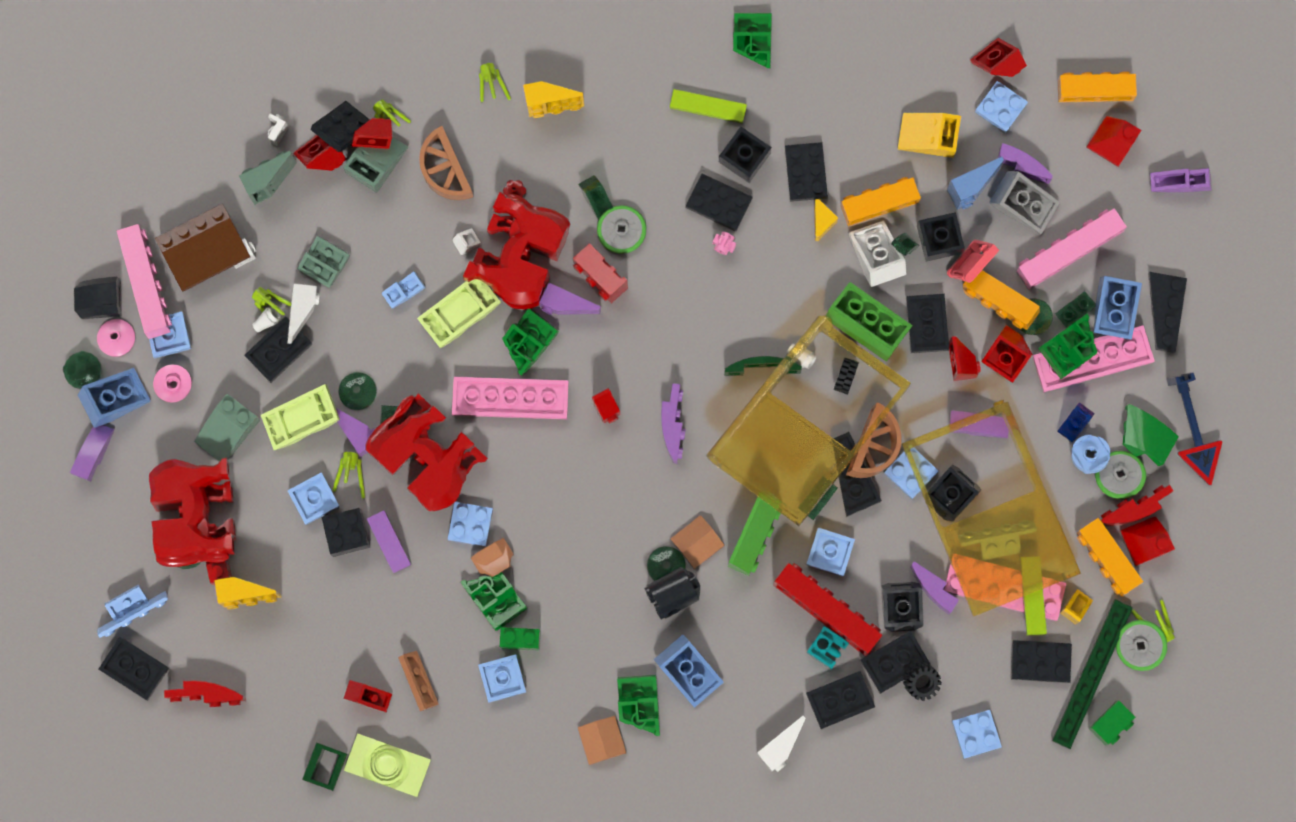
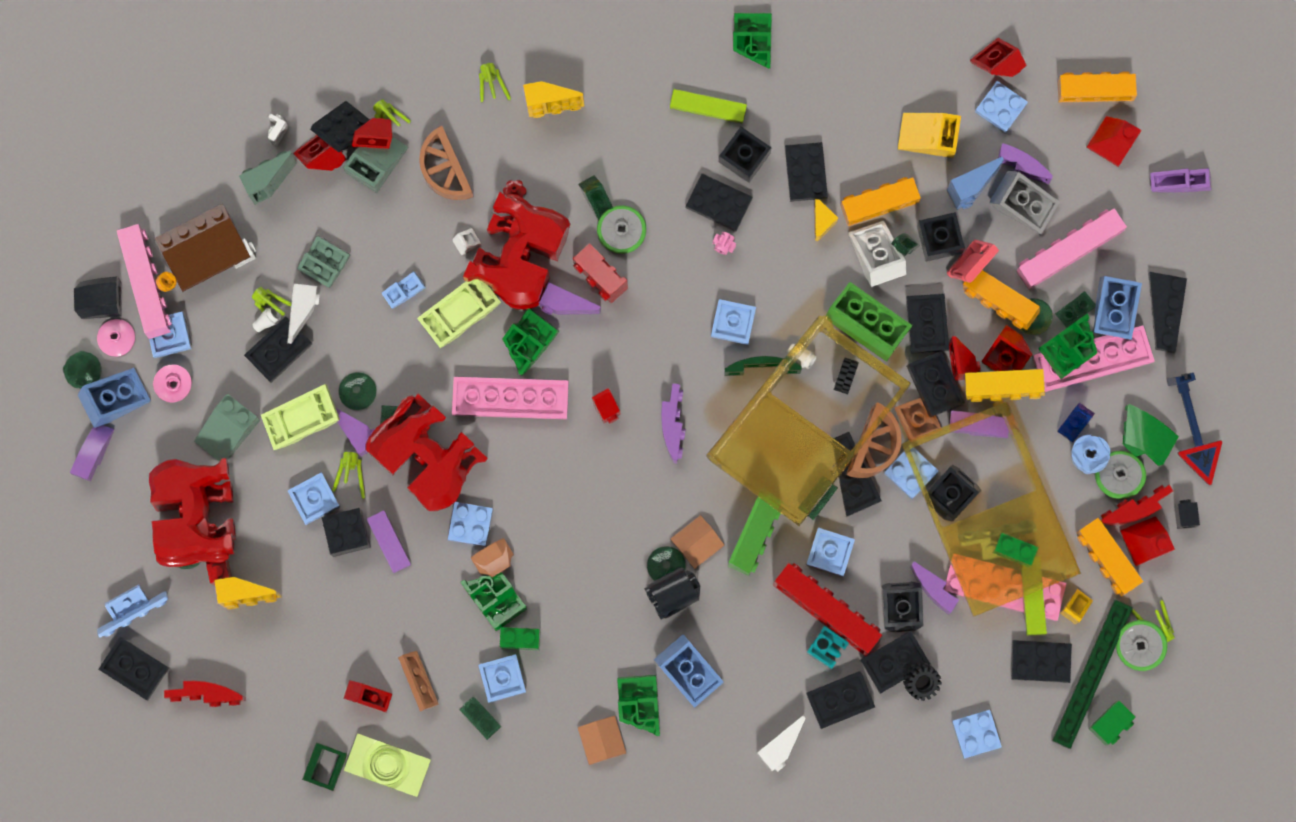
none -> light orange tile [156,272,177,292]
none -> clear green slope [459,696,501,740]
none -> light blue plate [711,299,756,345]
none -> nougat slope [894,398,942,443]
none -> black plate [906,351,965,418]
none -> yellow slope [965,369,1045,402]
none -> green brick [992,533,1039,567]
none -> black brick [1174,499,1200,529]

